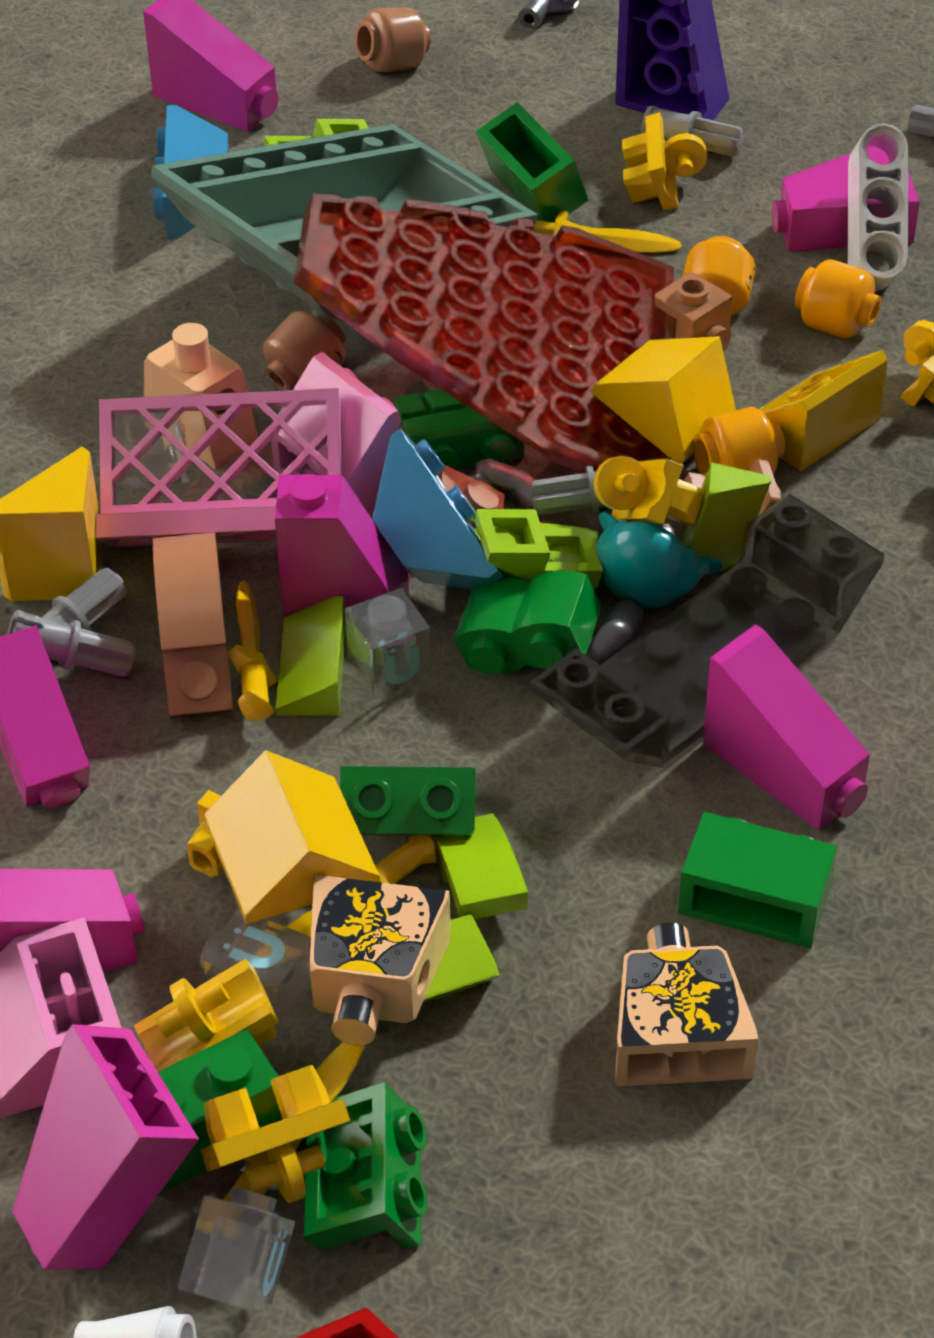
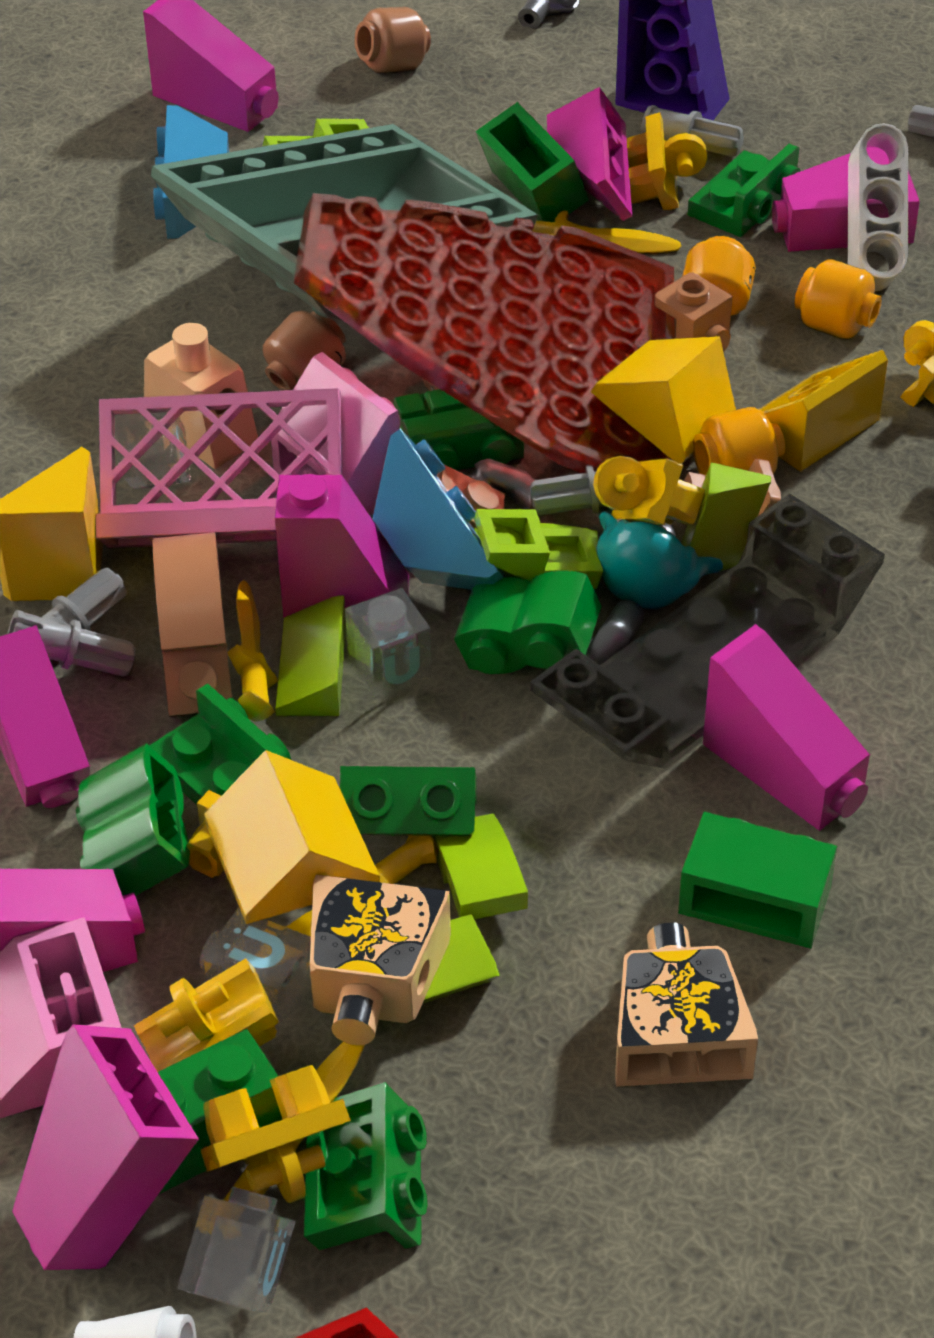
none -> green brick [76,743,190,896]
none -> green bracket [149,684,291,805]
none -> dark pink slope [547,87,632,221]
none -> green bracket [687,143,801,237]

